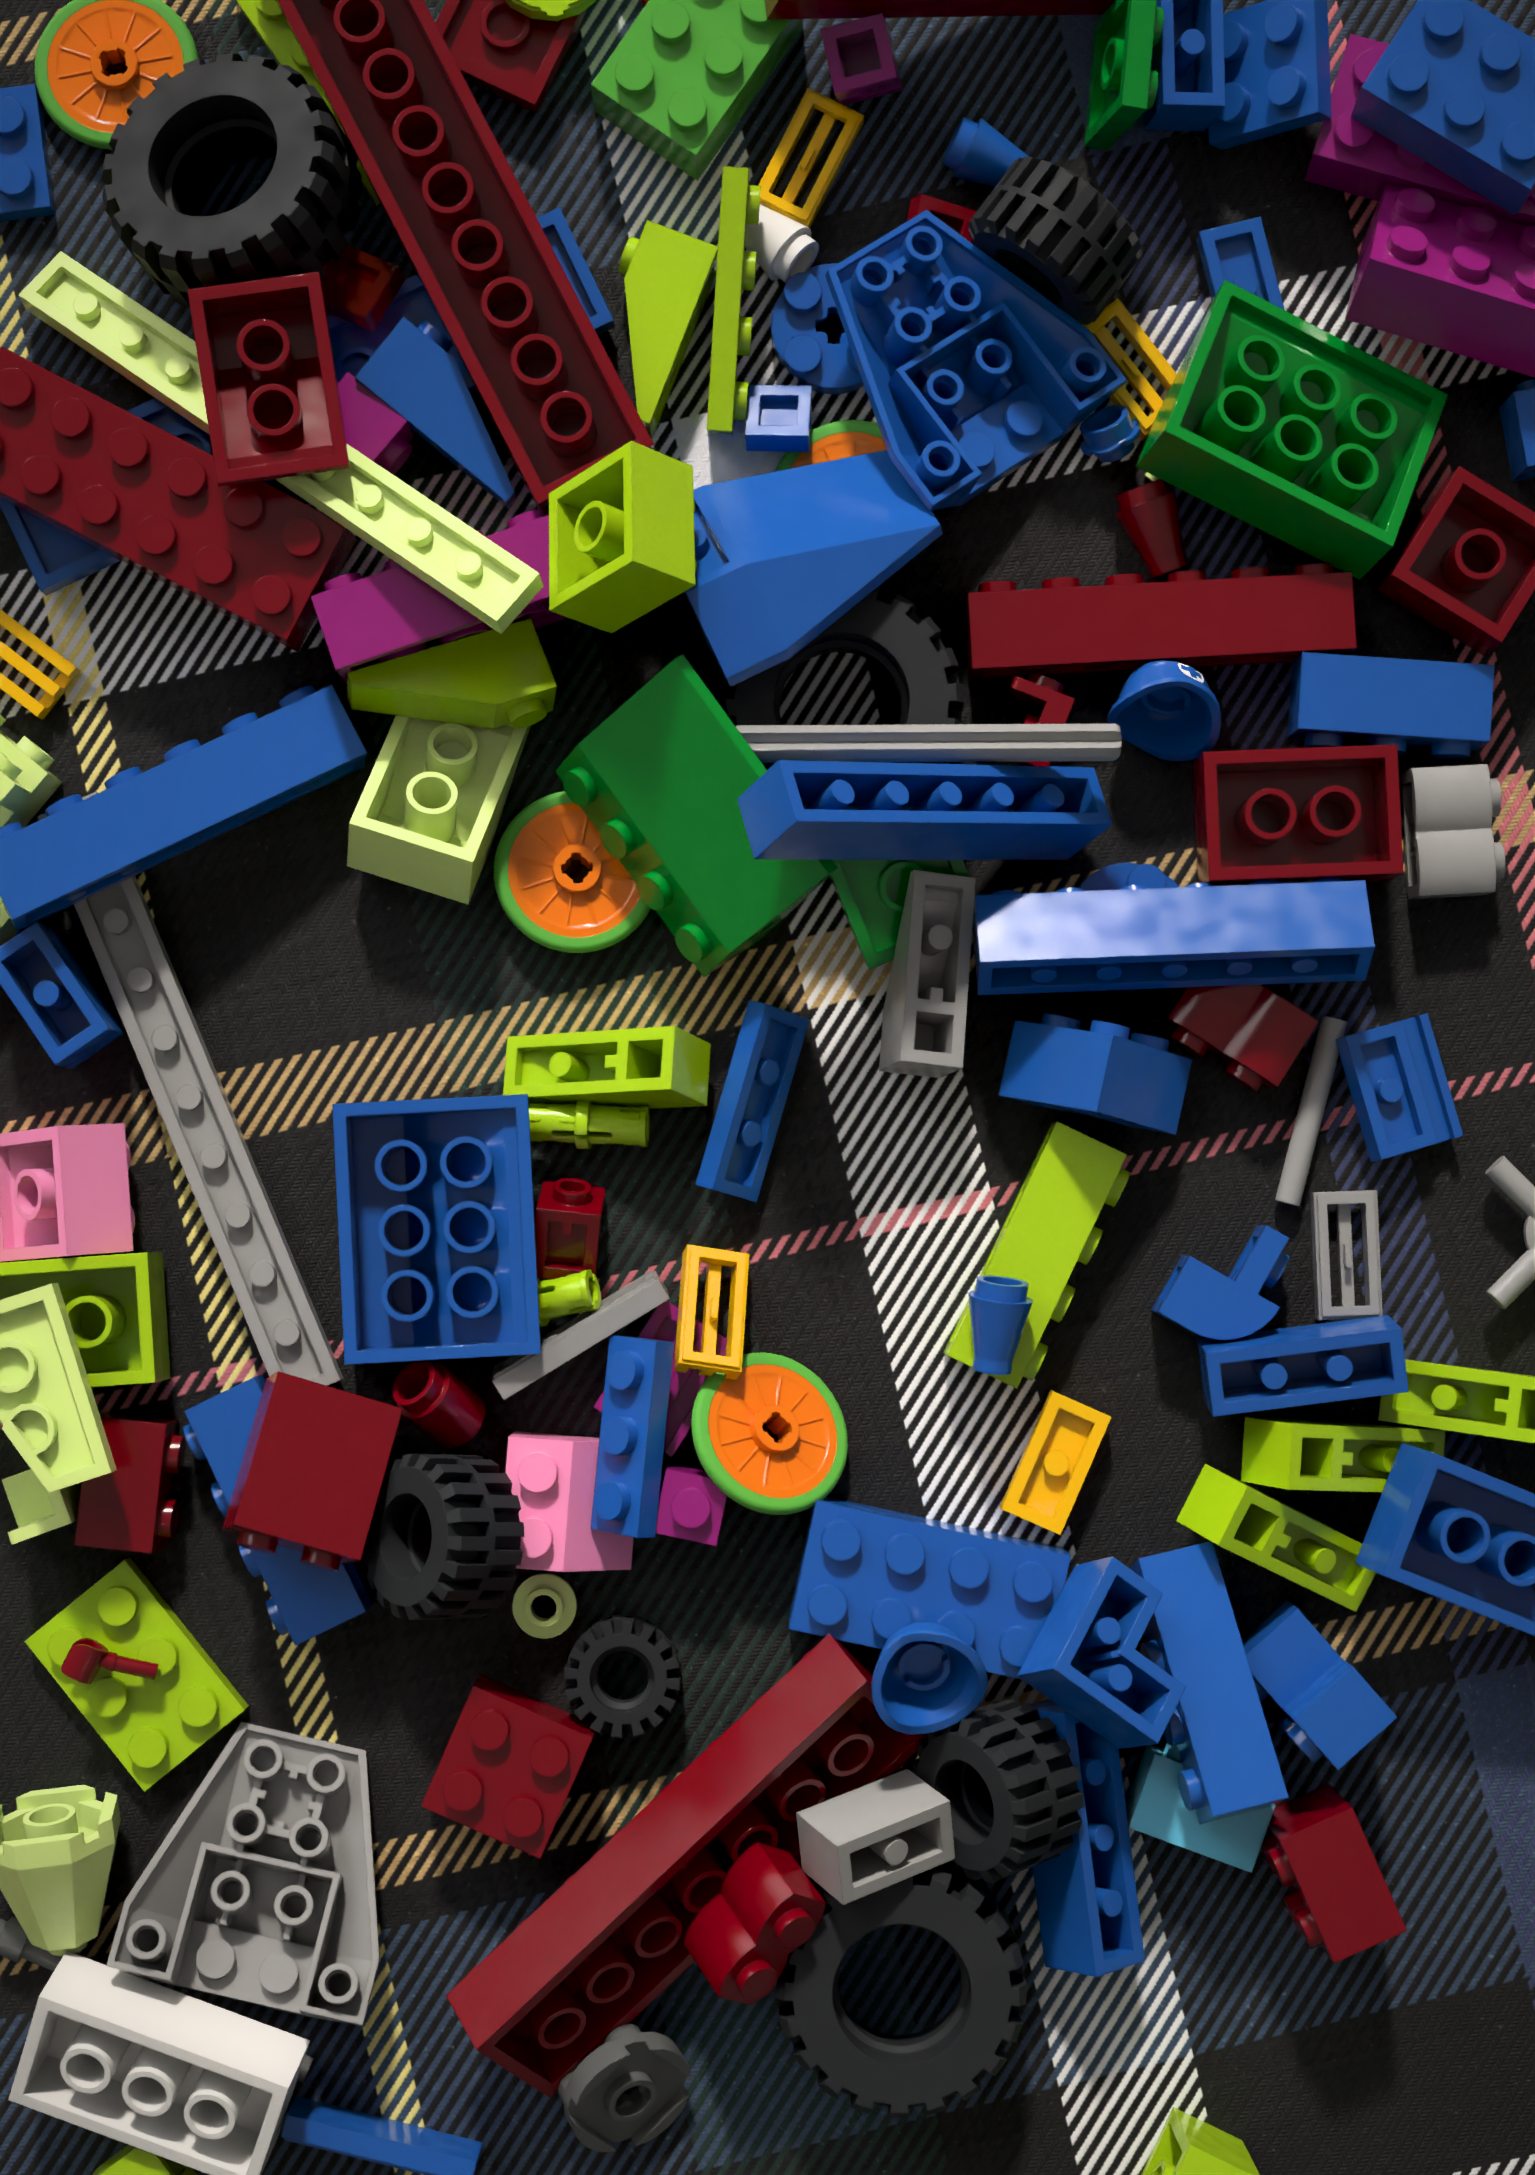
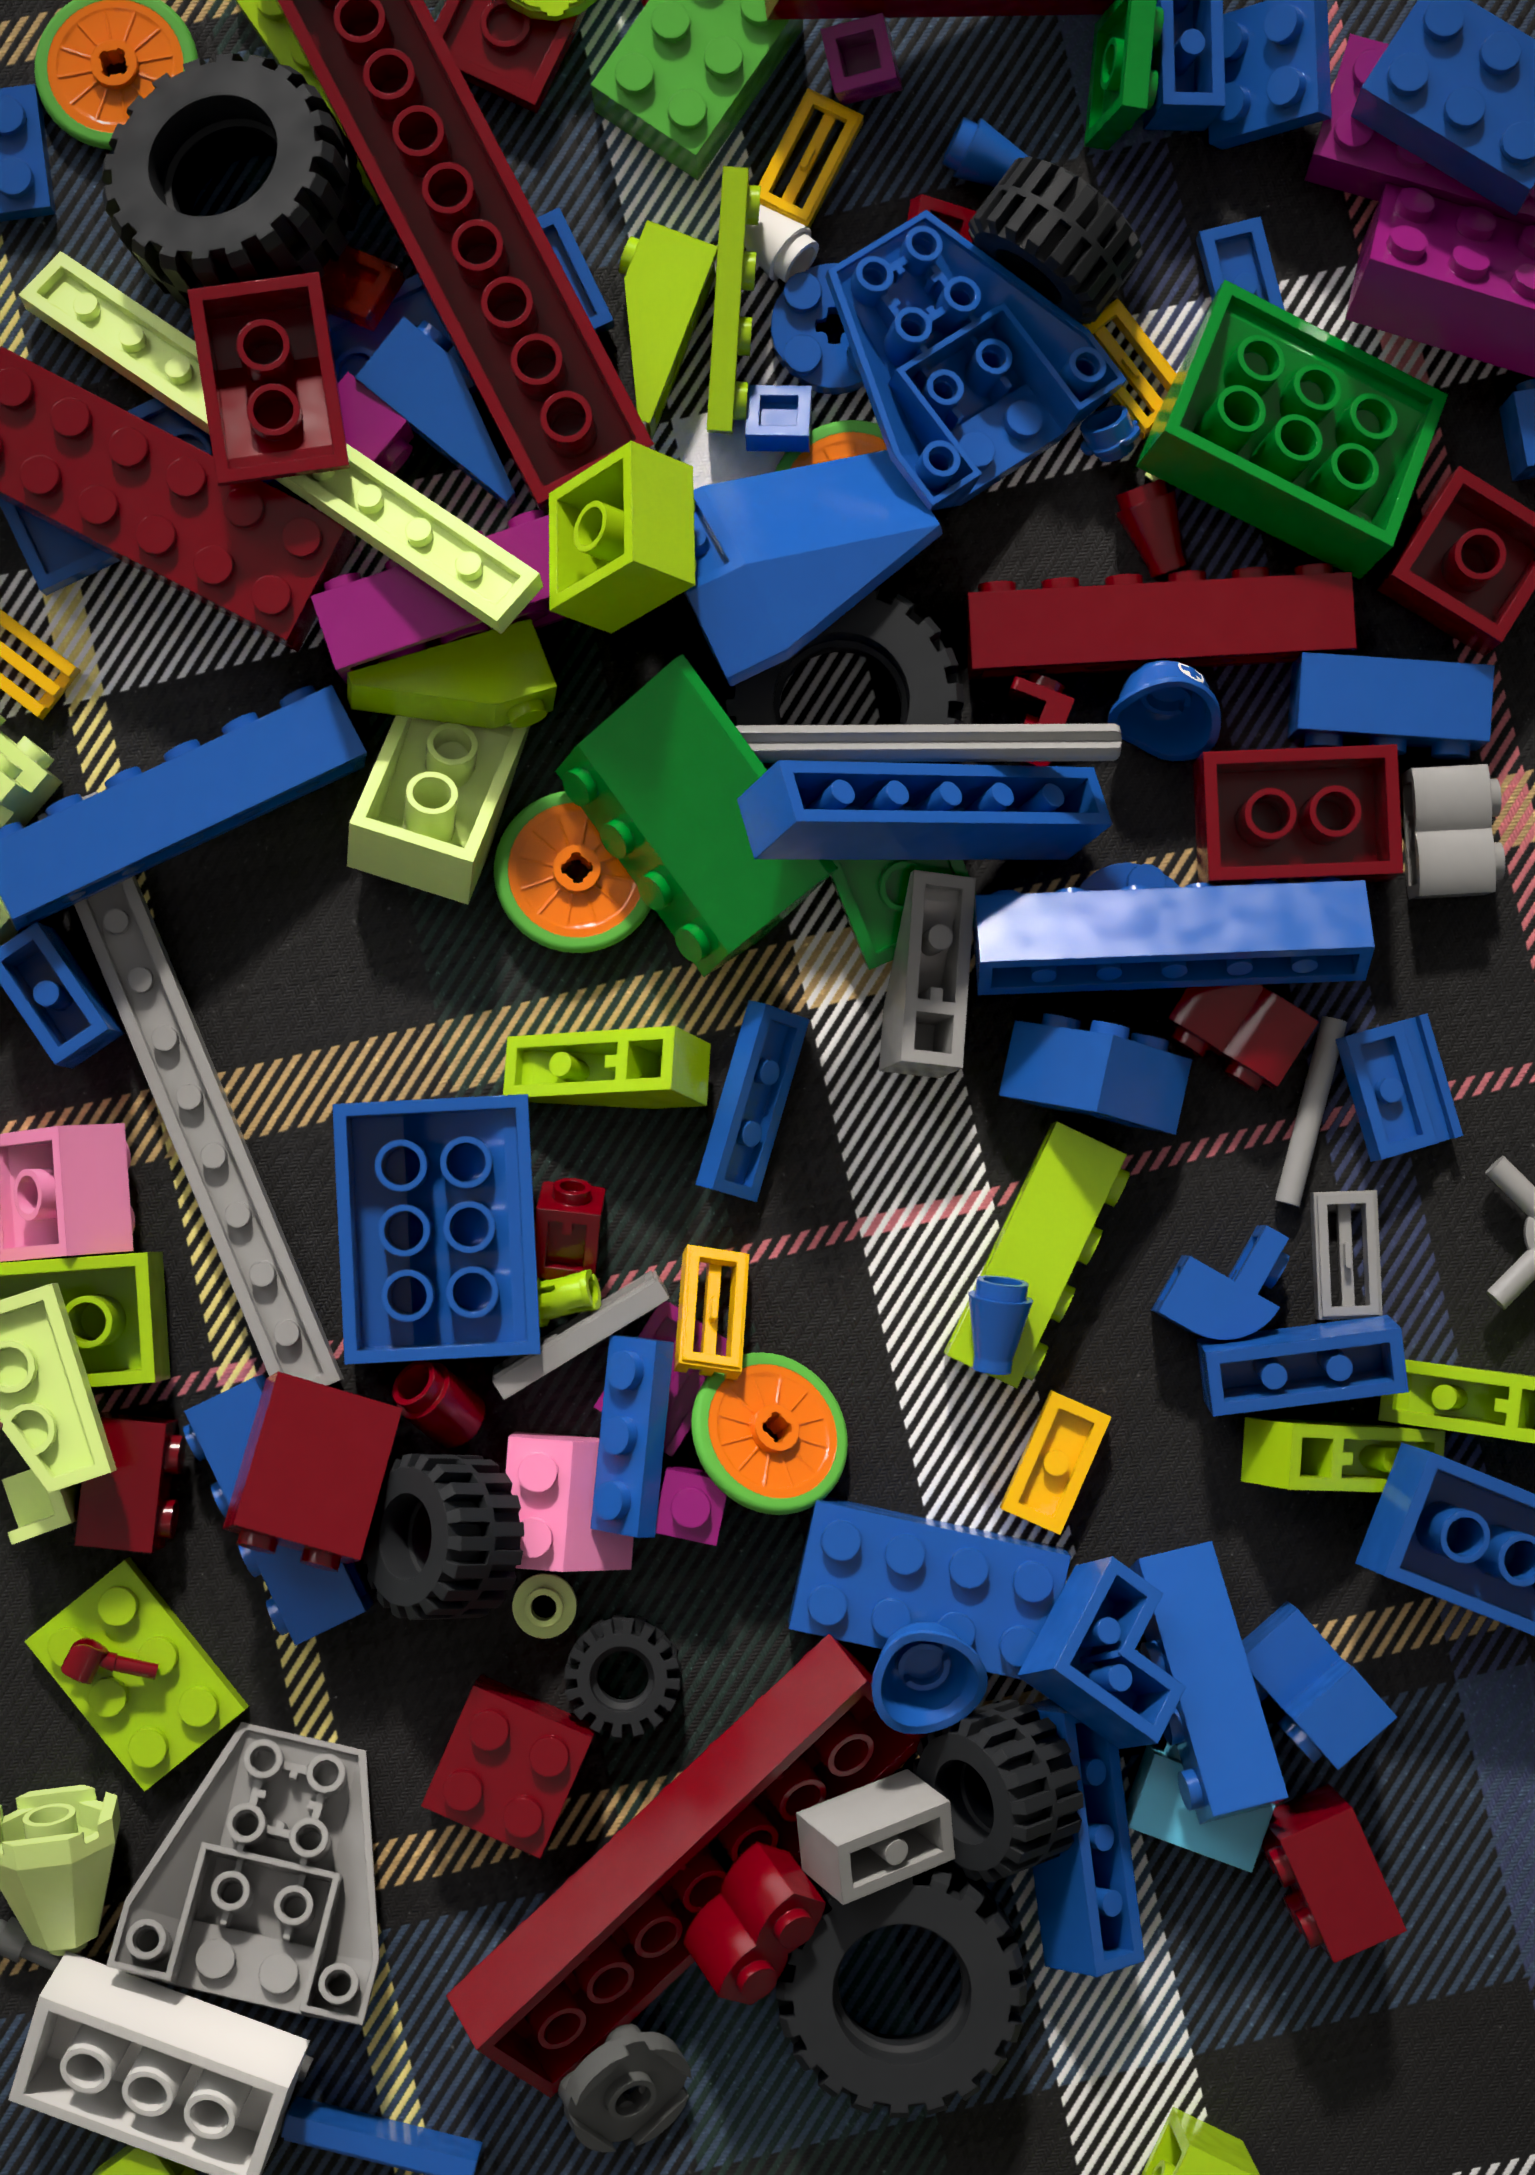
lime pin [529,1100,650,1149] -> none
lime slope [1176,1464,1376,1612] -> none

